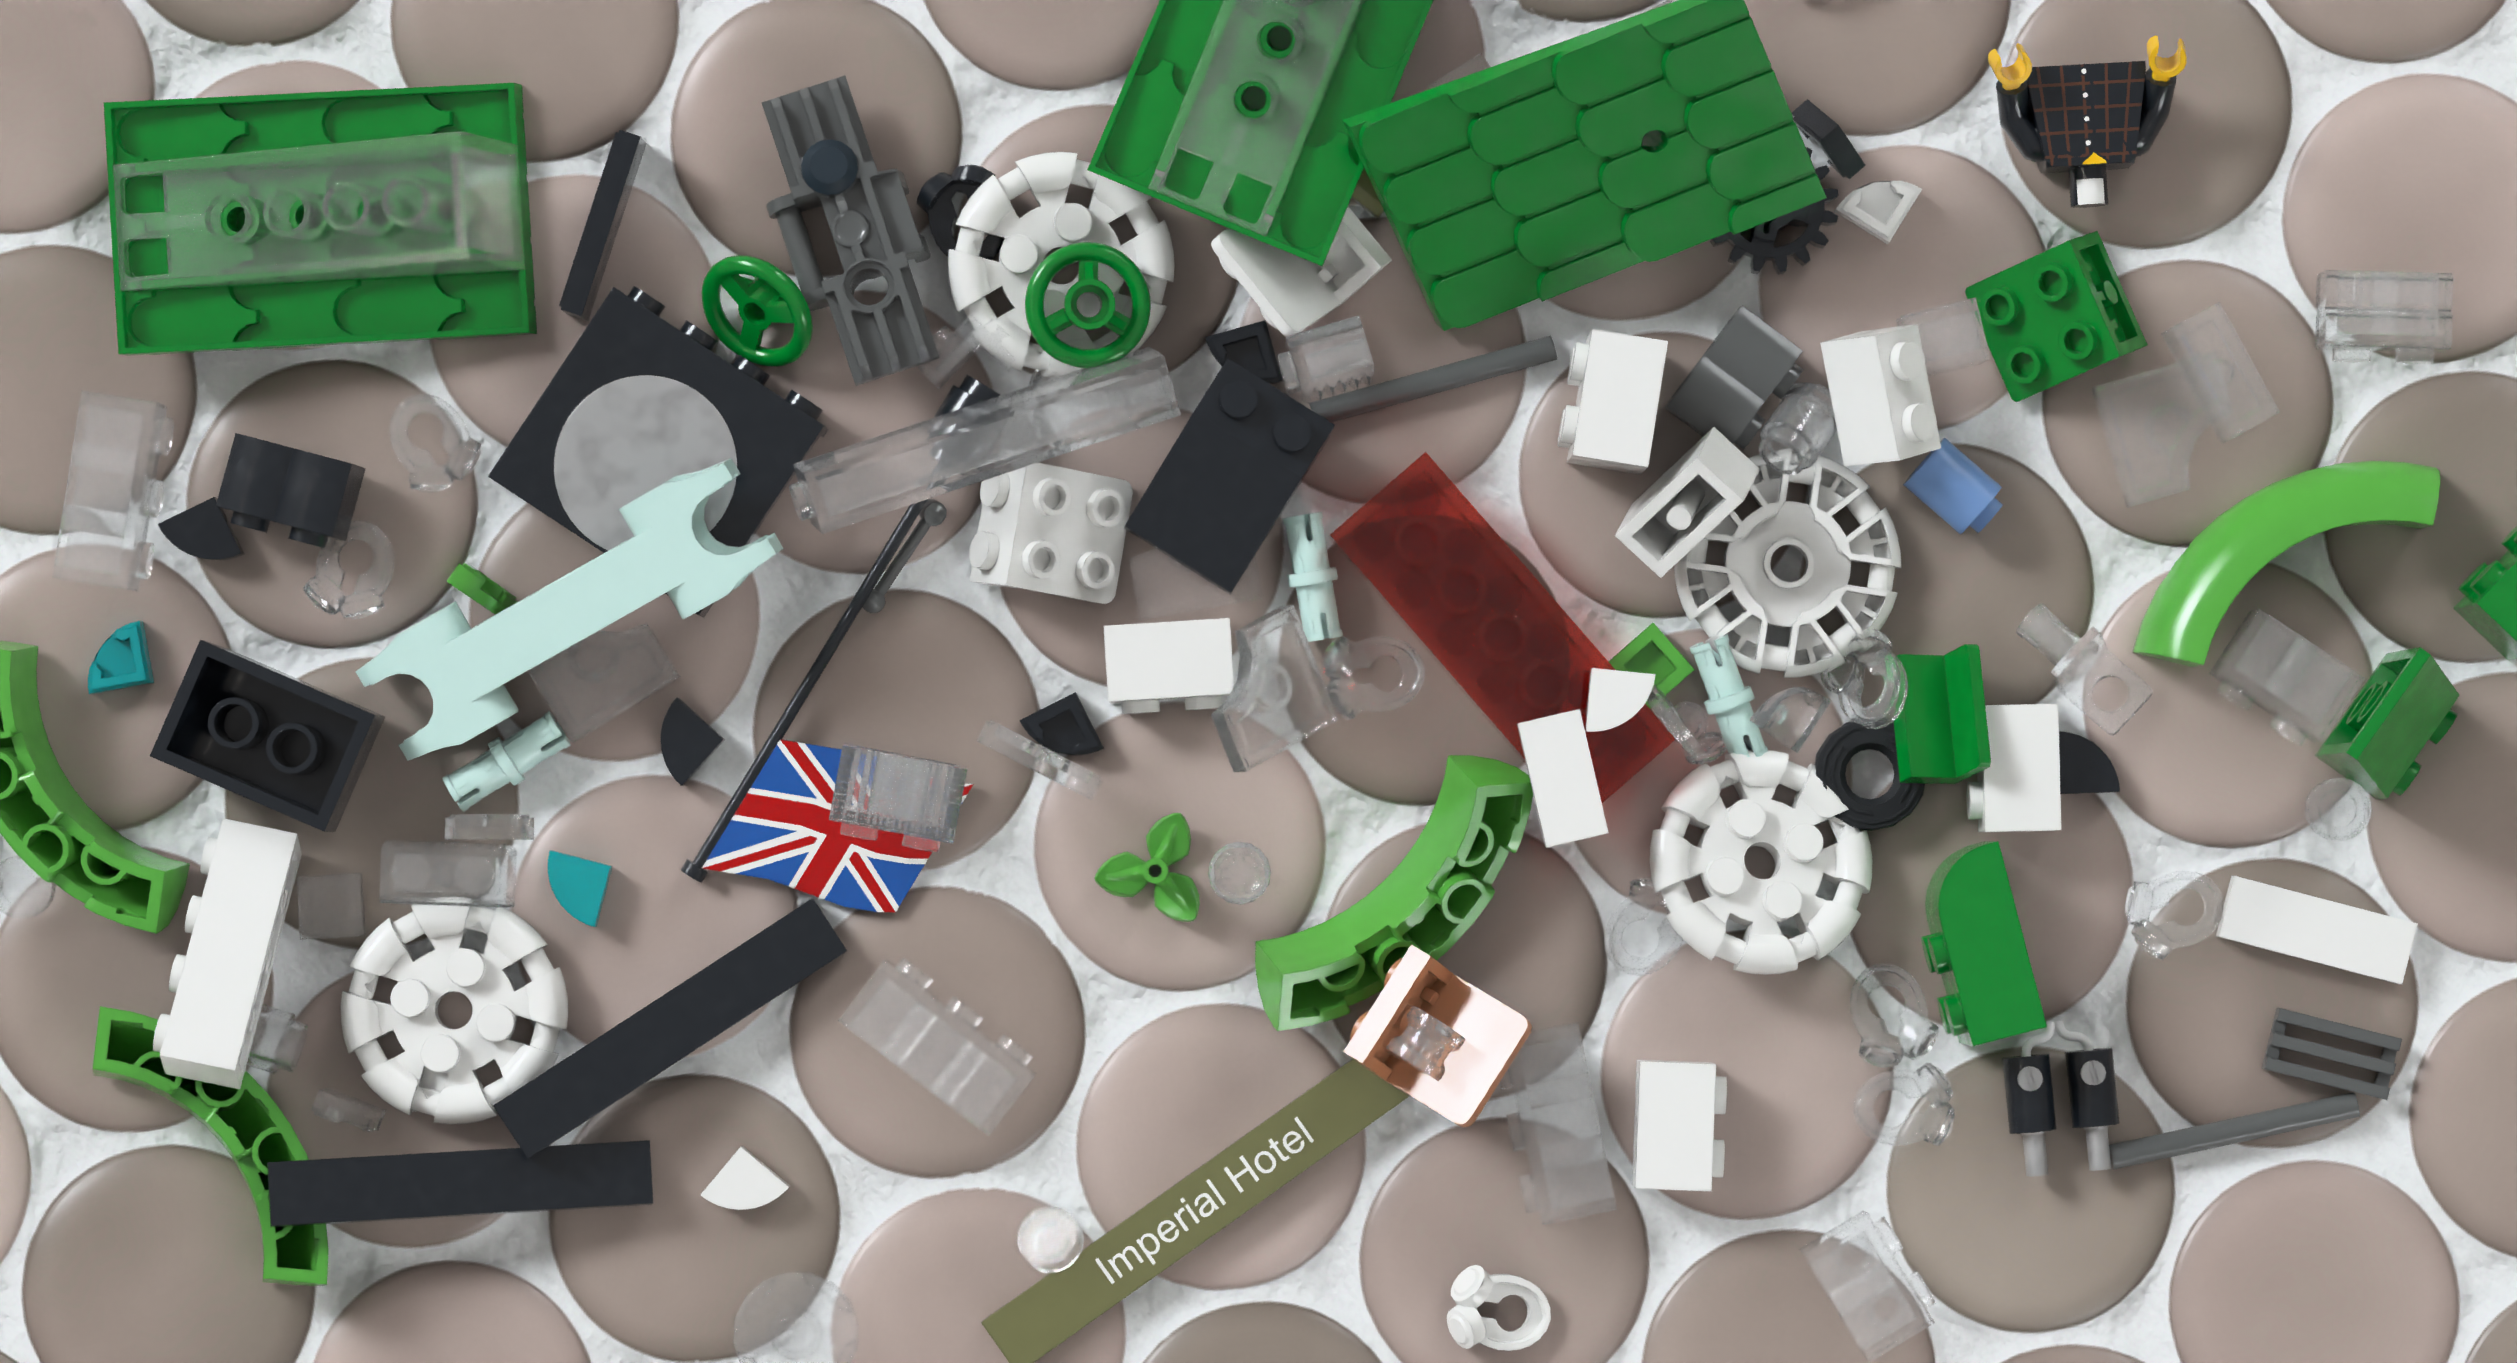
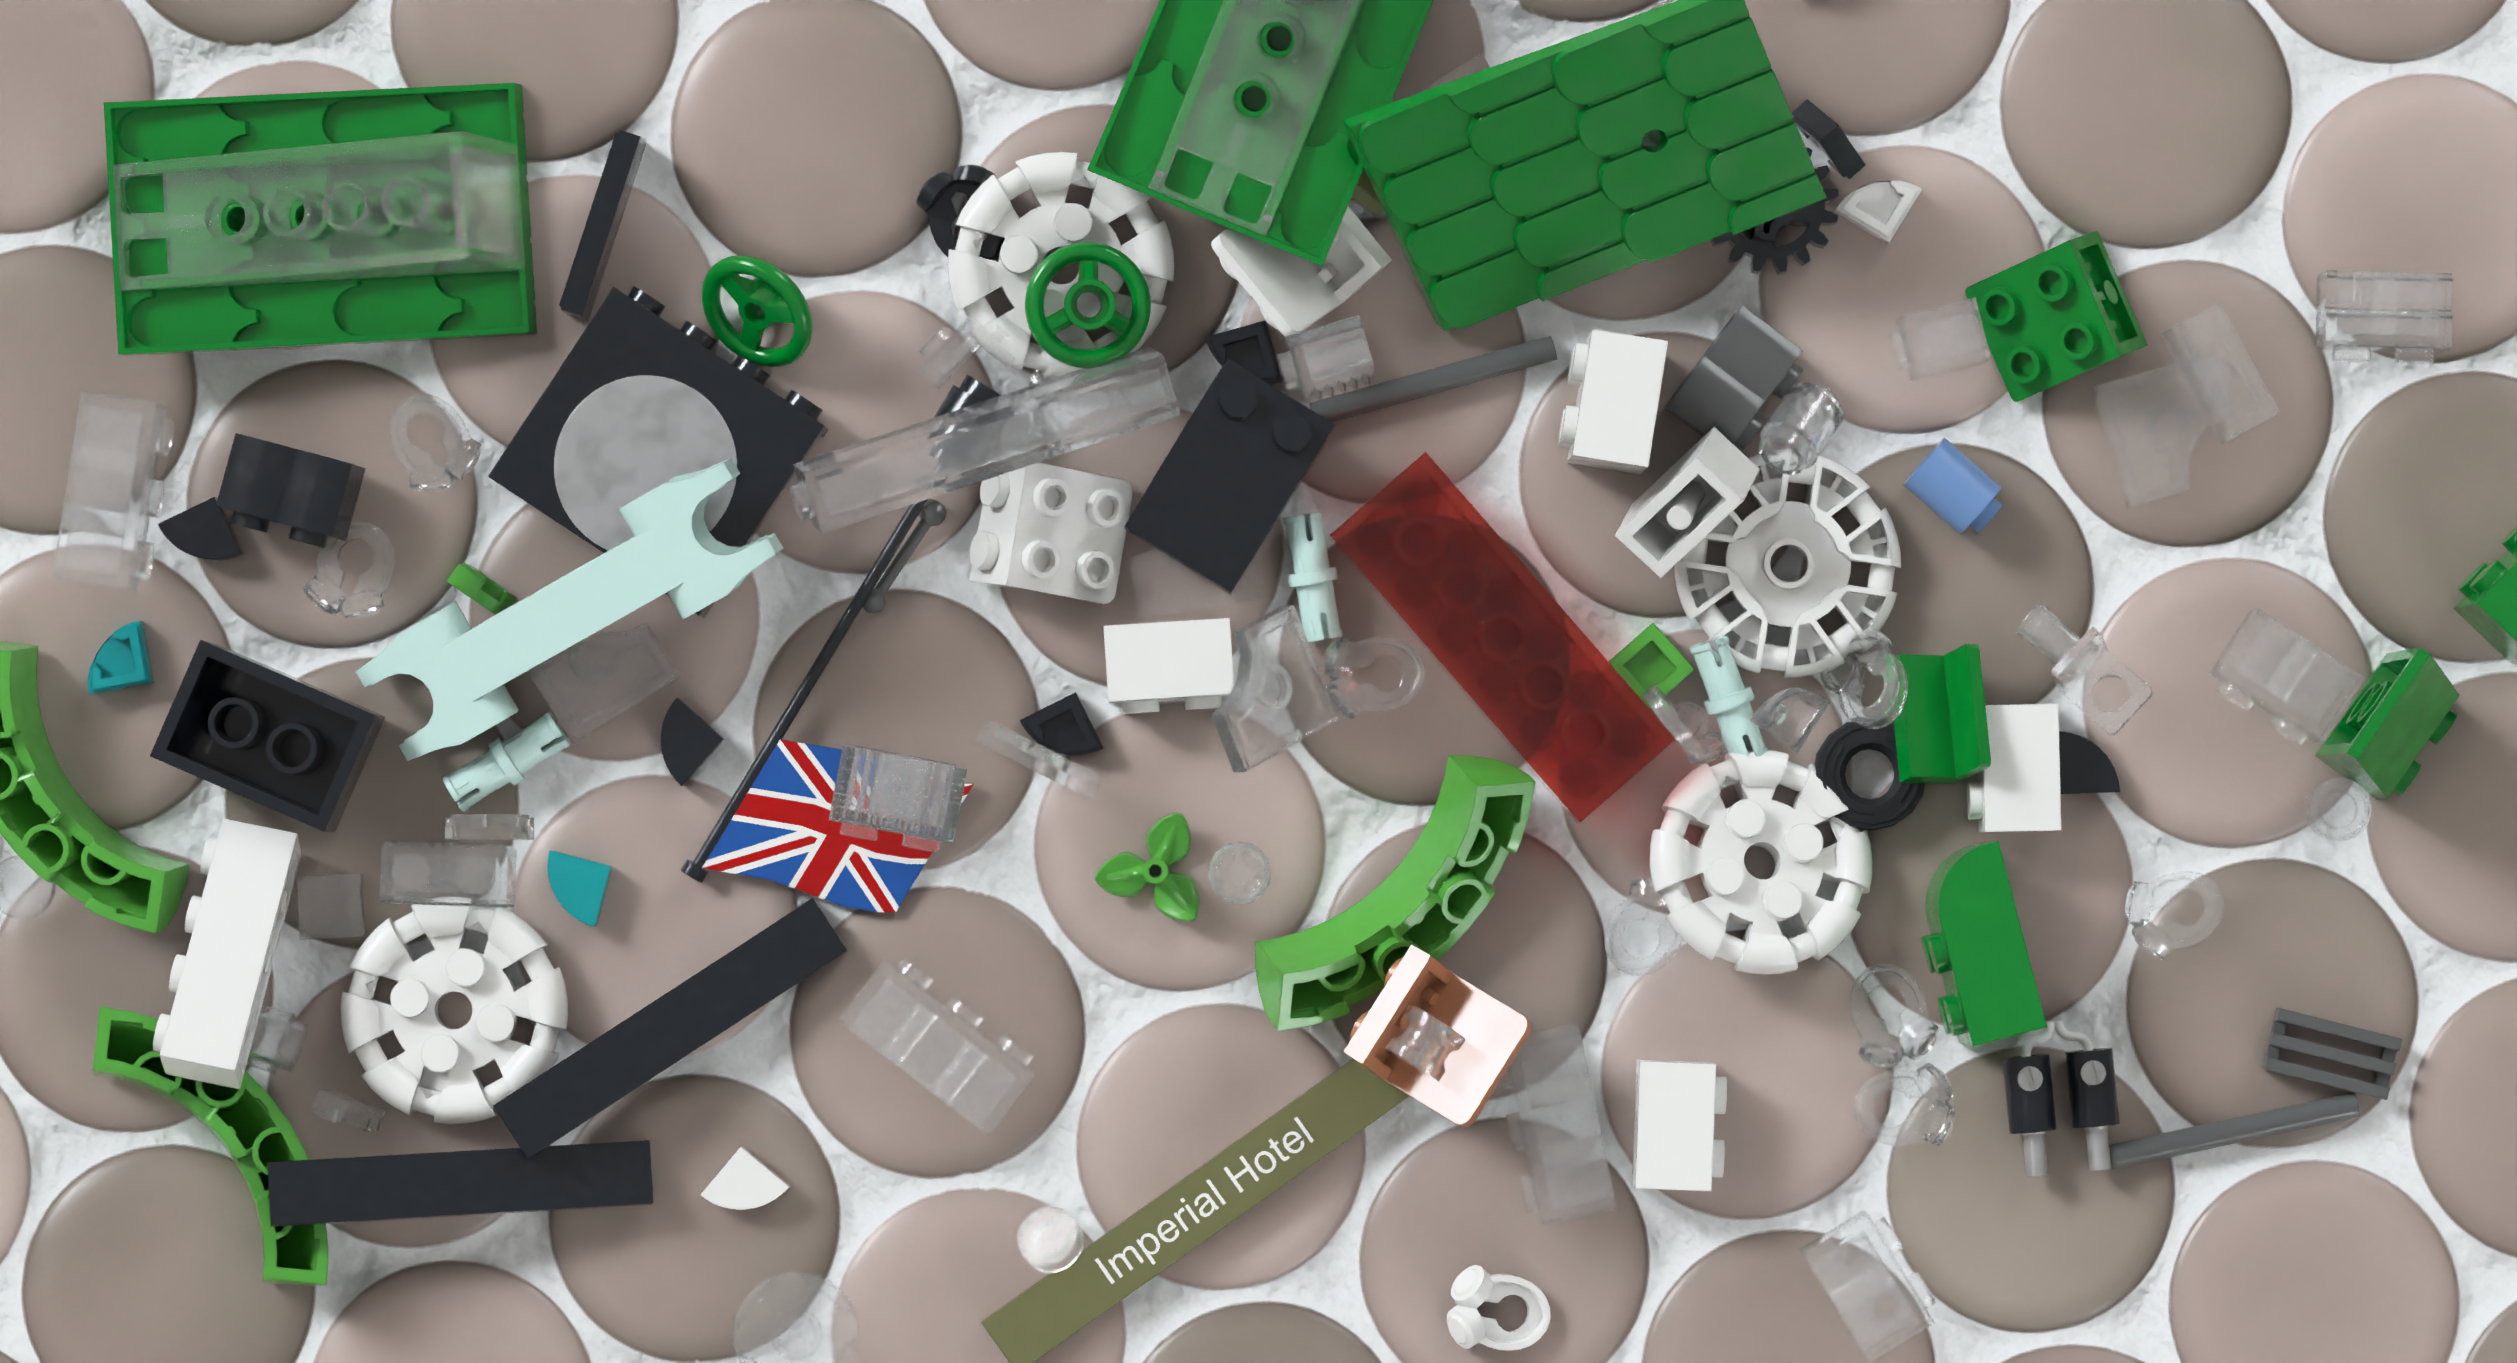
dark grey piece [762,75,940,386] -> none
white tile [1517,709,1609,848] -> none
white tile [1585,668,1656,732] -> none
white brick [1820,324,1941,466] -> none
black torso [1988,36,2187,208] -> none
bright green brick [2132,461,2440,667] -> none
white tile [2216,876,2418,985] -> none

